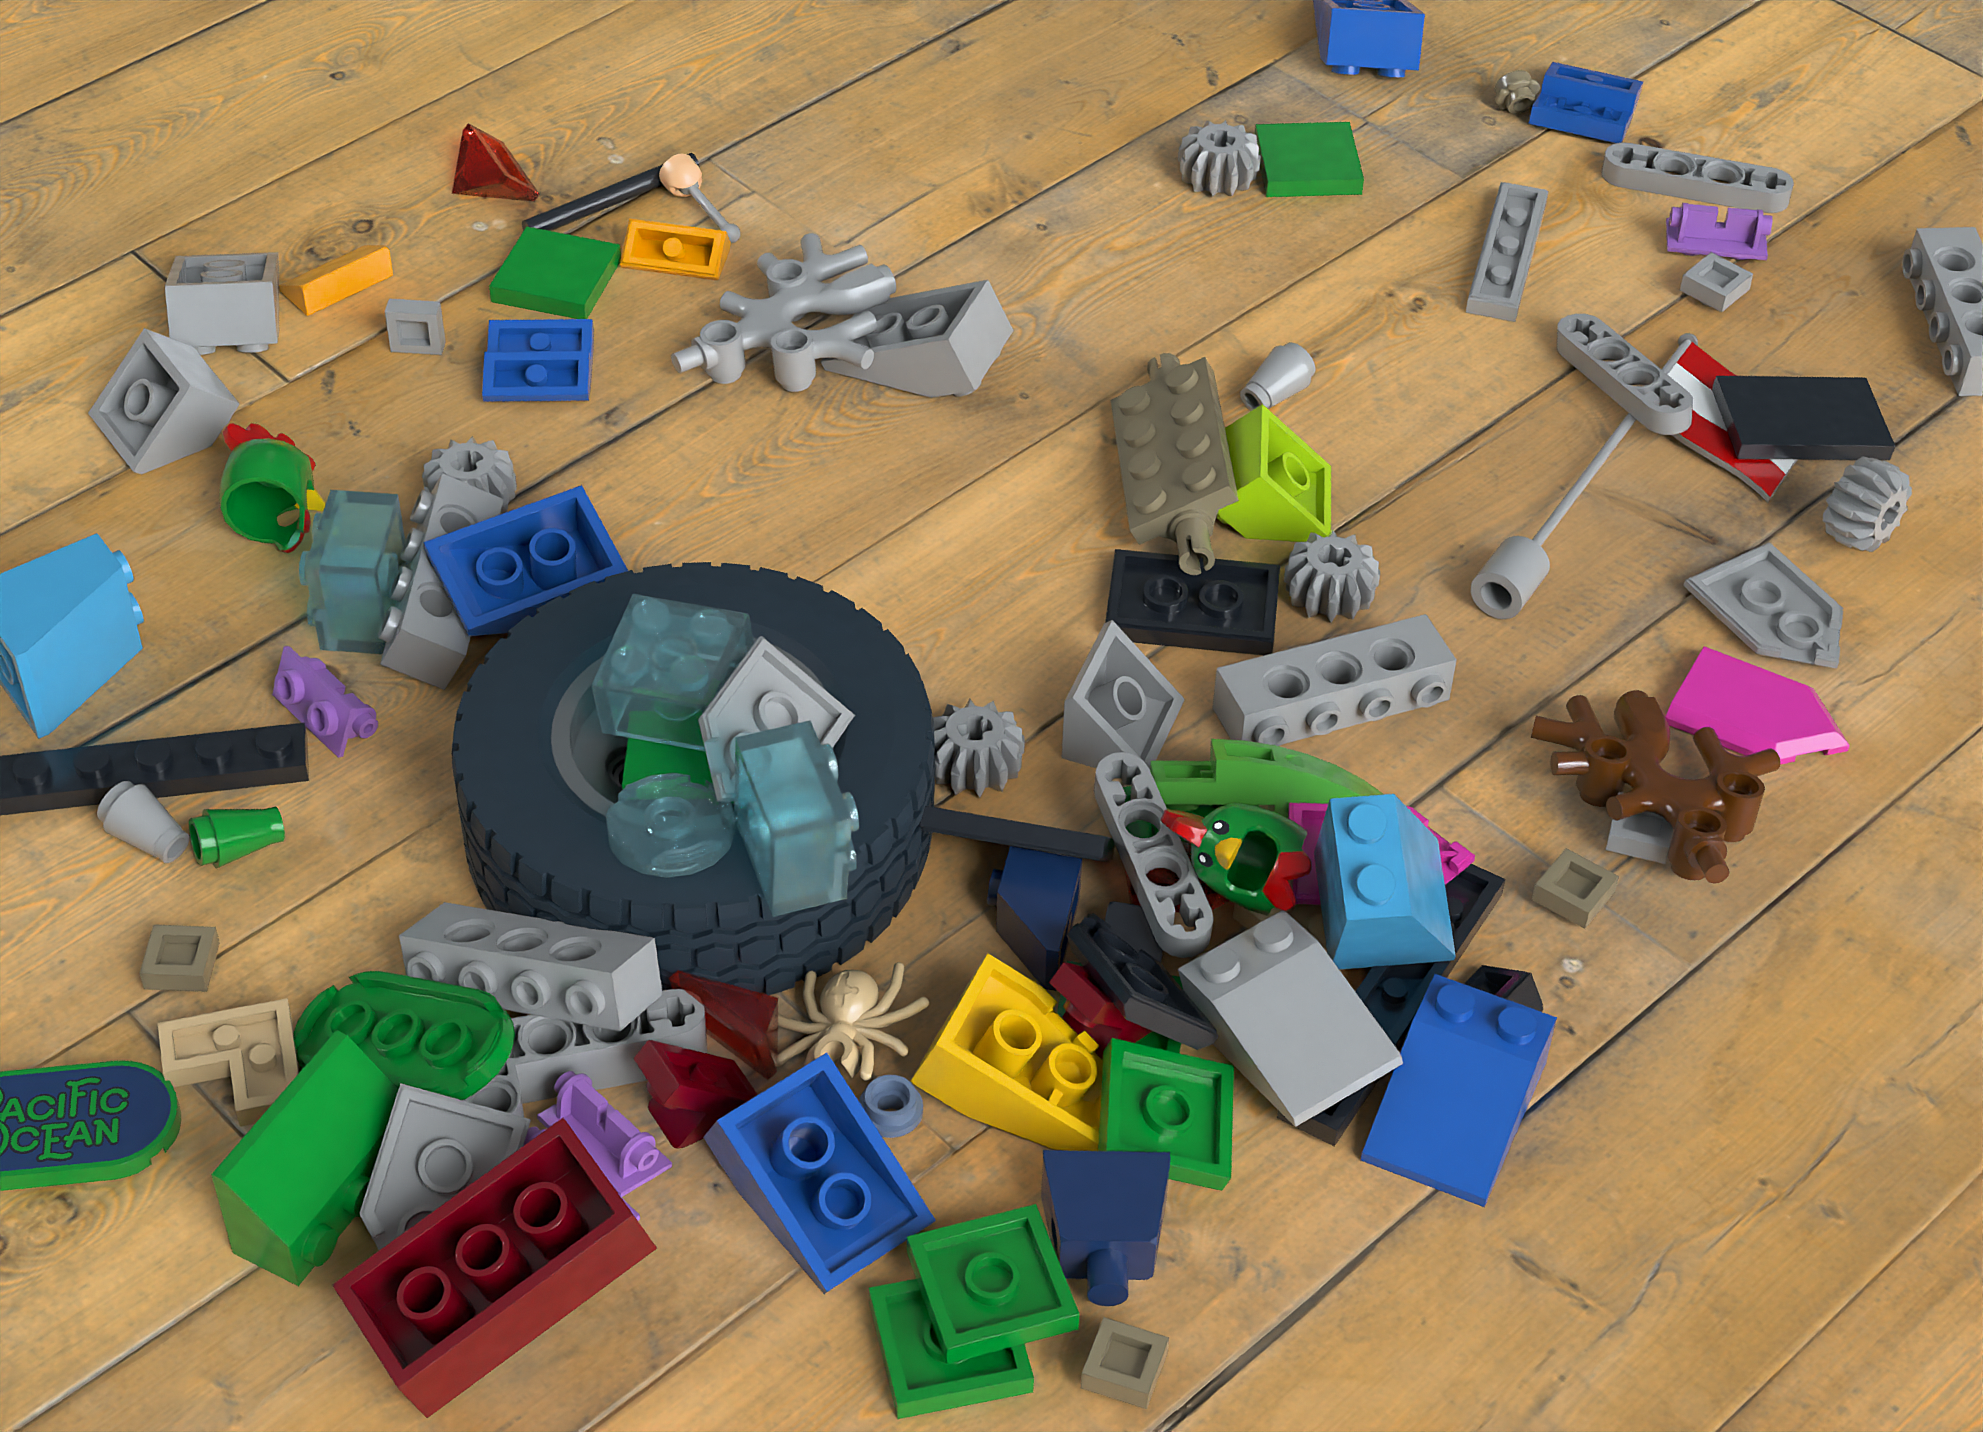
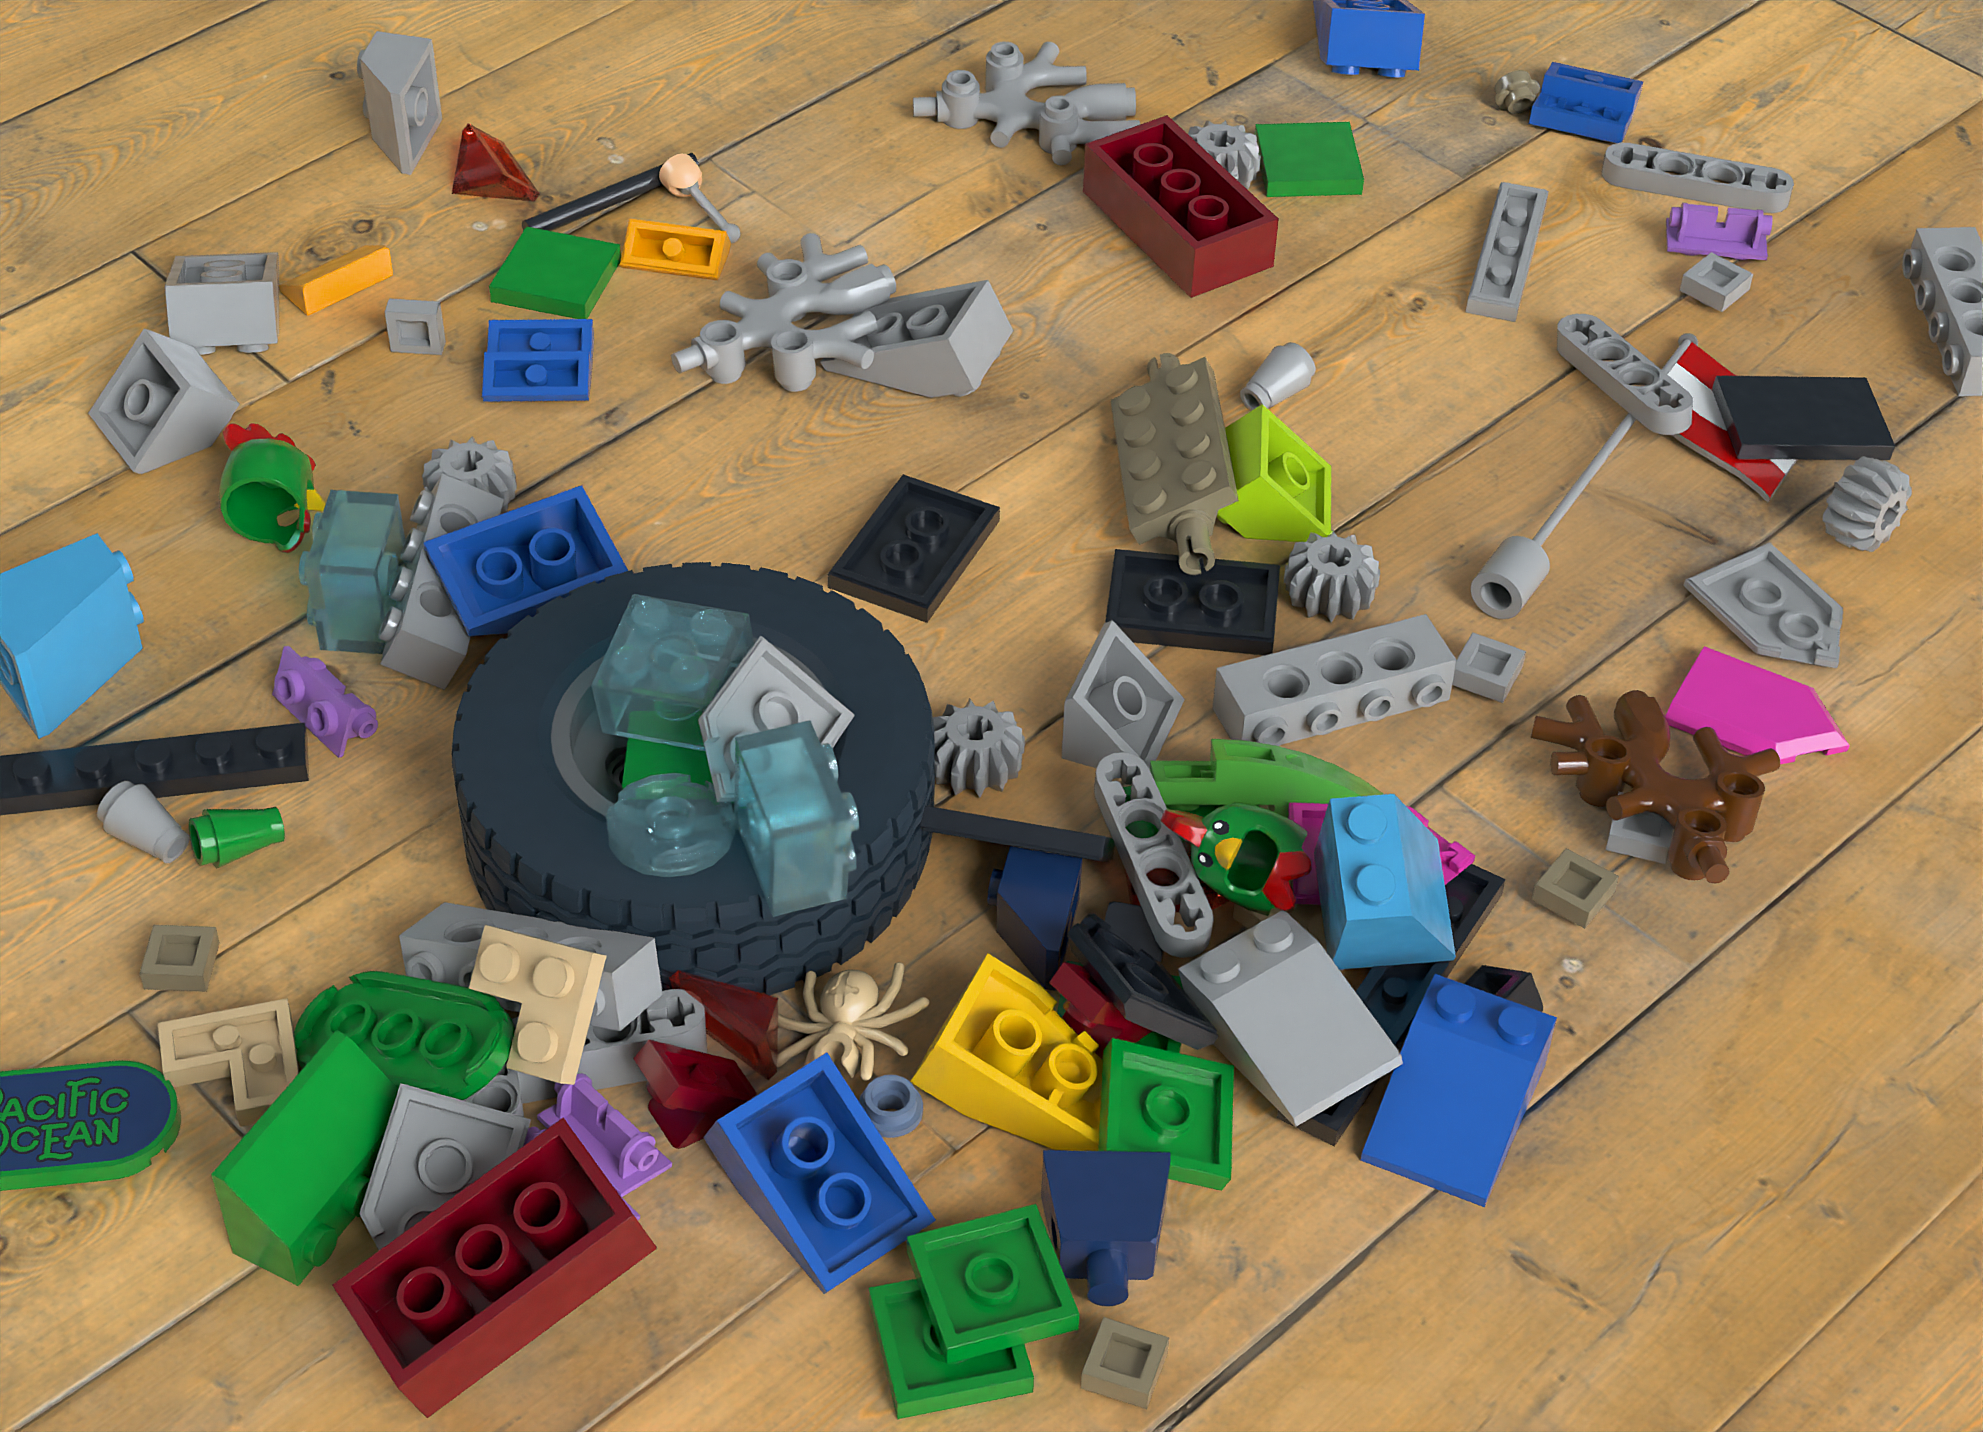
none -> light grey slope [357,31,442,175]
none -> tan plate [469,925,606,1085]
none -> black tile [828,474,1000,623]
none -> light grey plant [913,42,1140,165]
none -> dark red brick [1083,115,1279,298]
none -> light grey plate [1452,632,1526,703]

